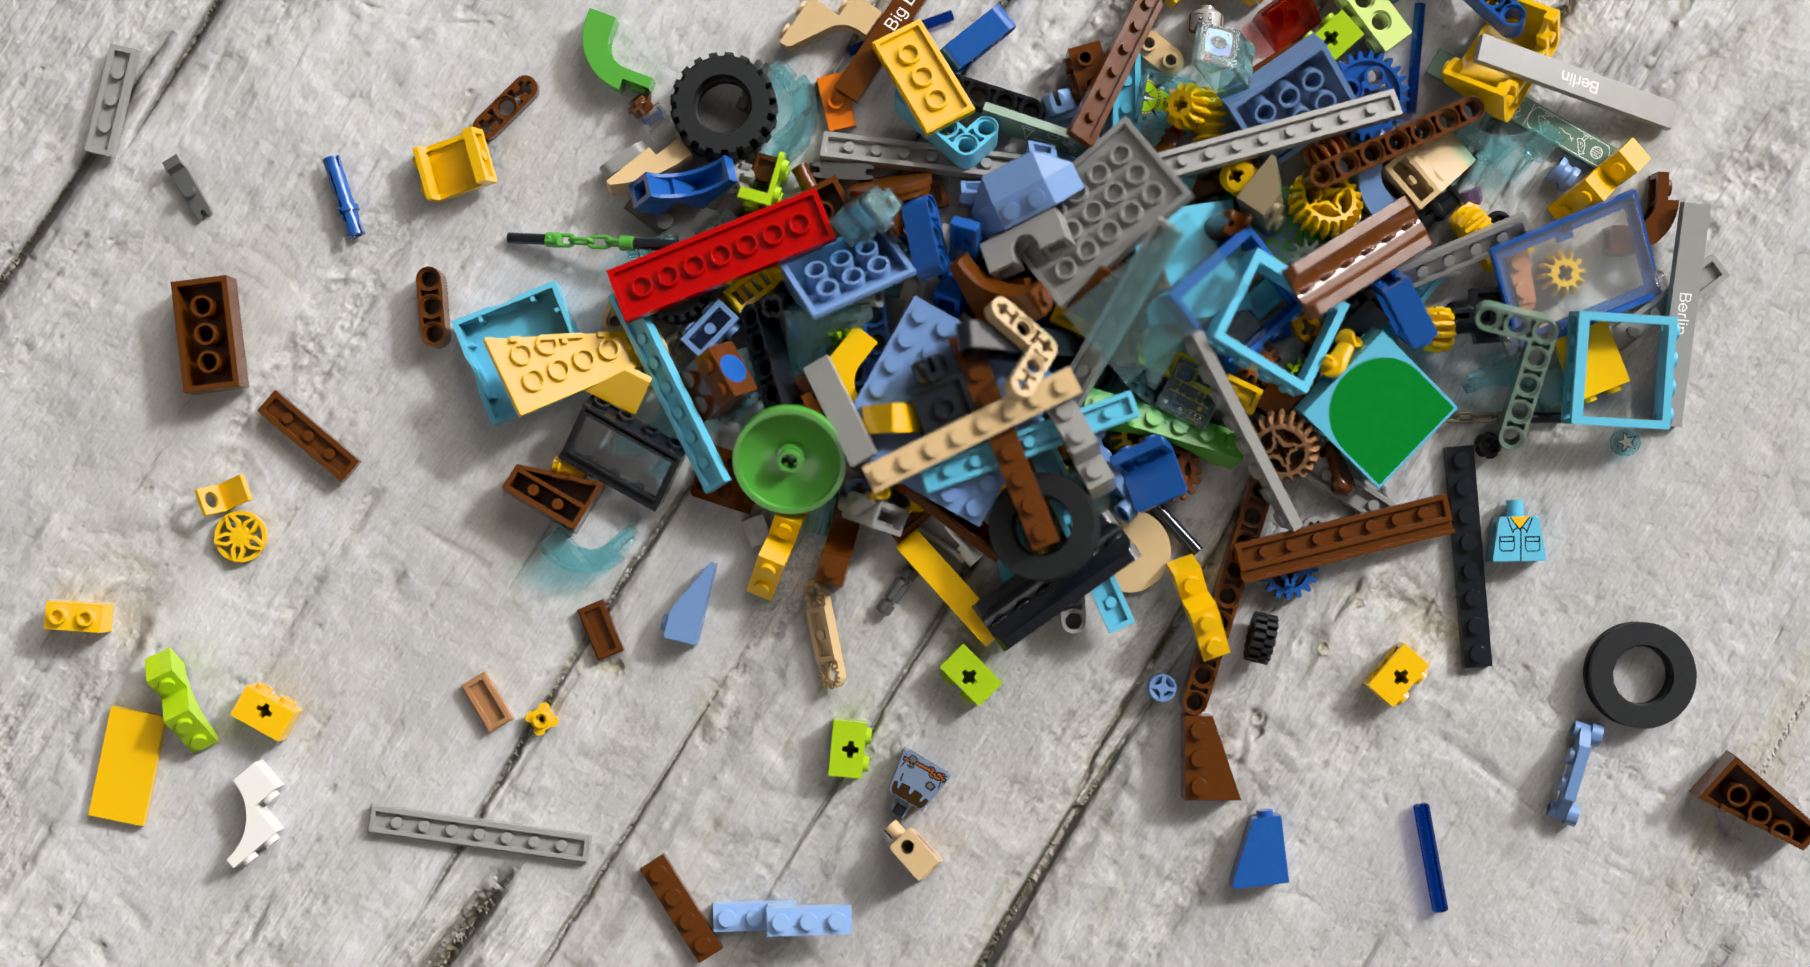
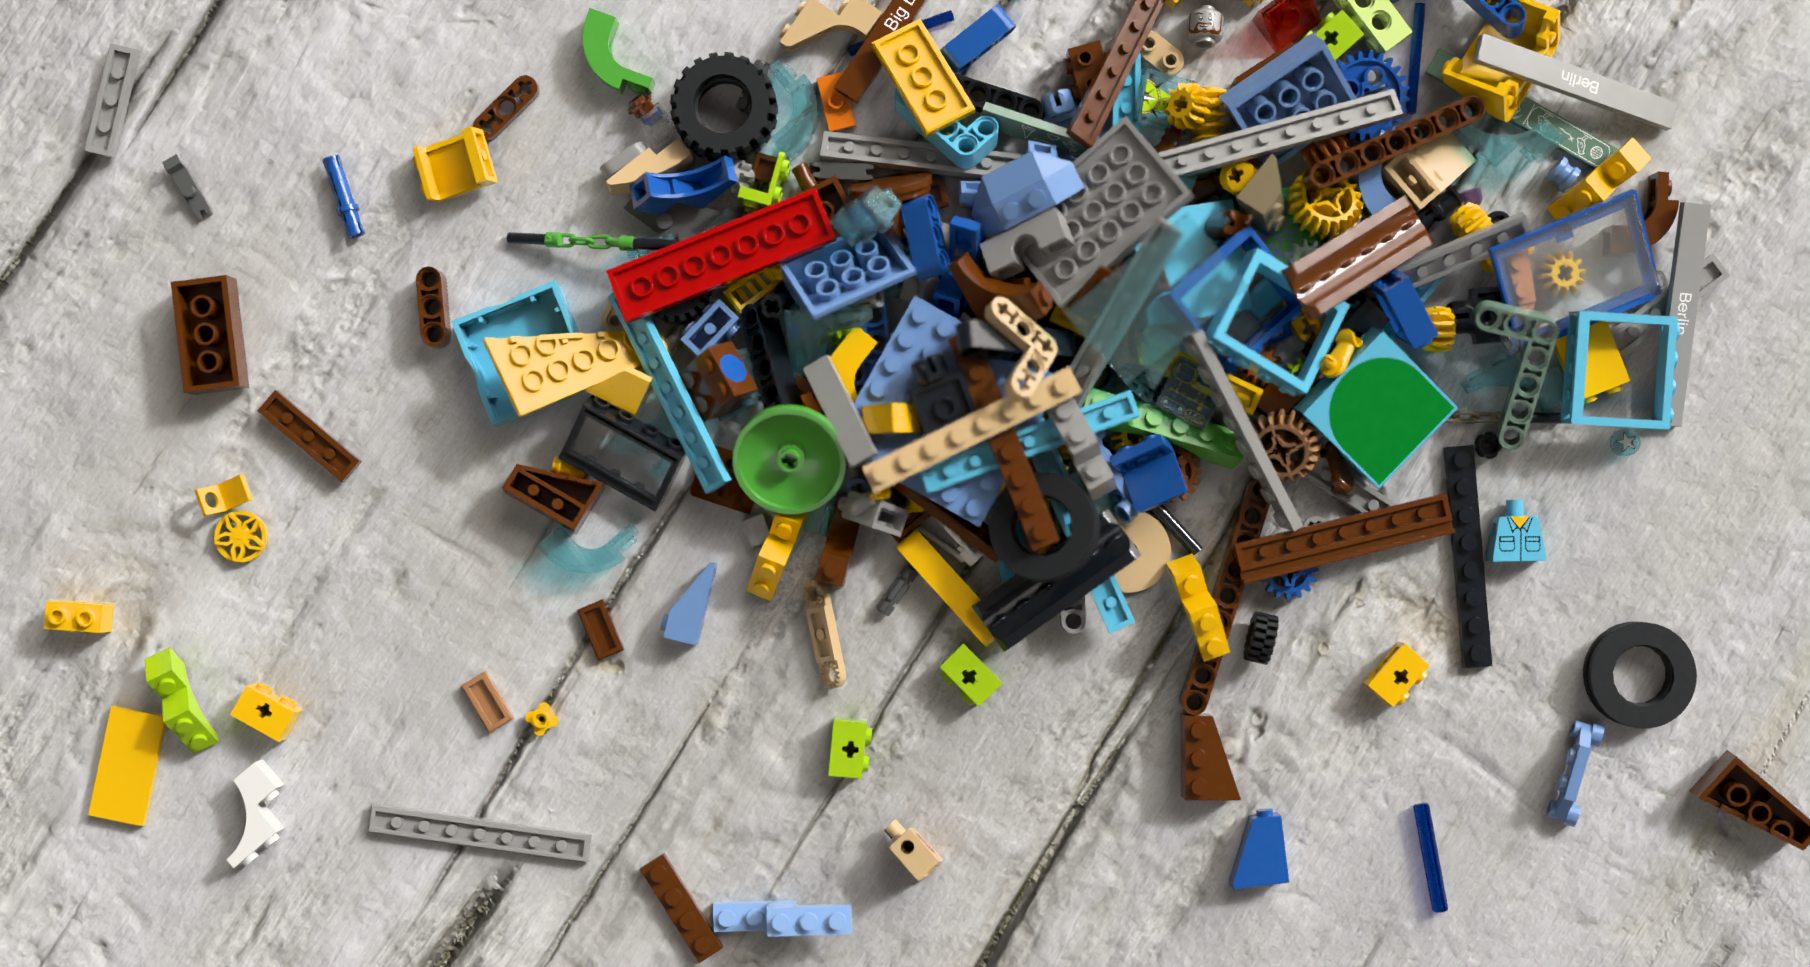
torso [888,746,951,818] -> none
medium blue wheel [1147,673,1177,702] -> none
clear light blue slope [1192,22,1256,99] -> none

